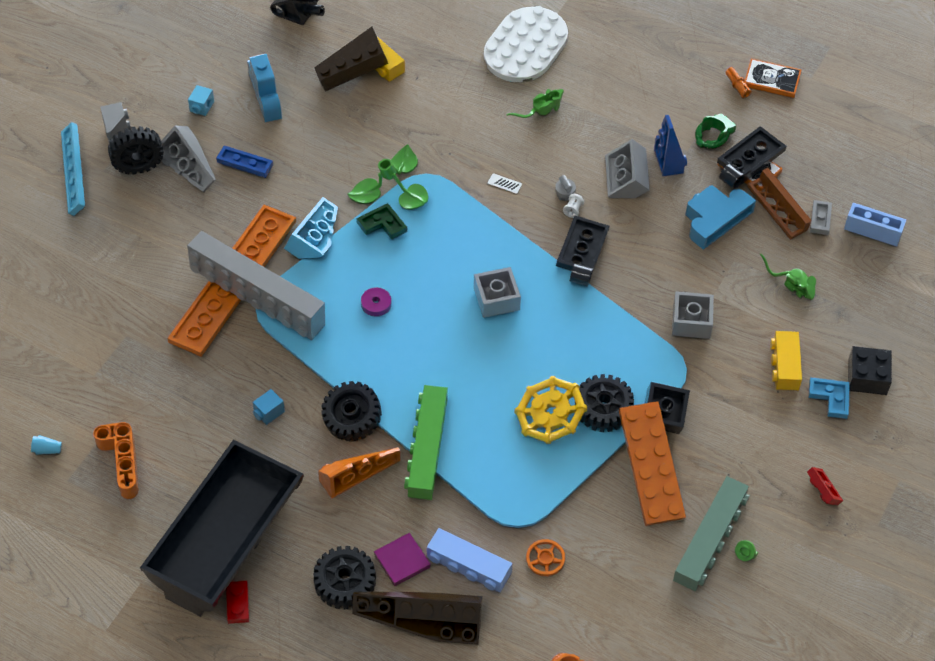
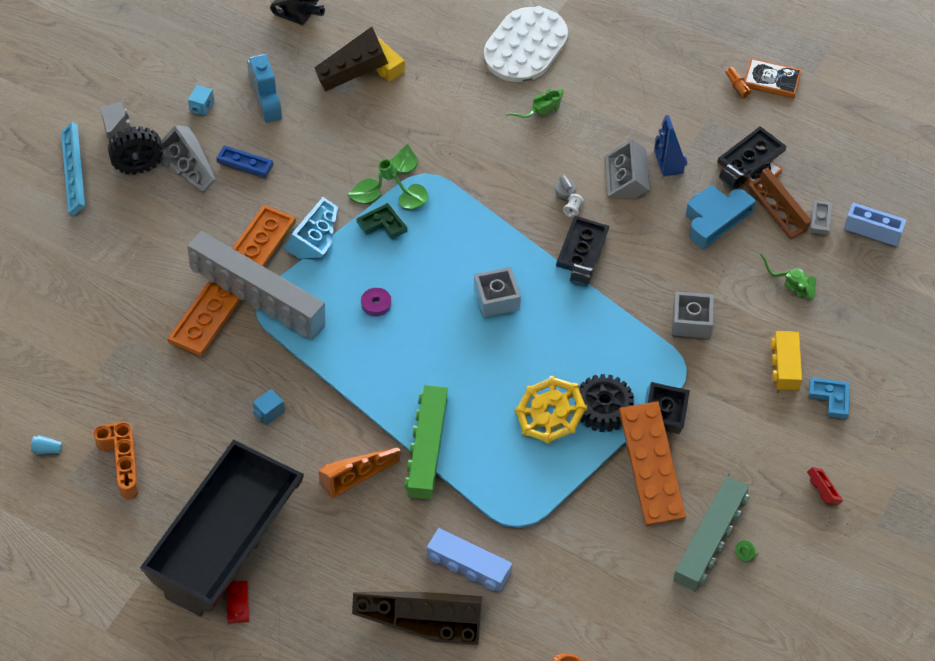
black wheel [313,546,376,610] -> none
black wheel [321,381,382,441] -> none
magenta tile [374,532,431,586] -> none
white sticker [488,174,522,193] -> none
orange wheel [526,539,565,577] -> none
green piece [695,113,736,149] -> none
black brick [848,346,892,395] -> none

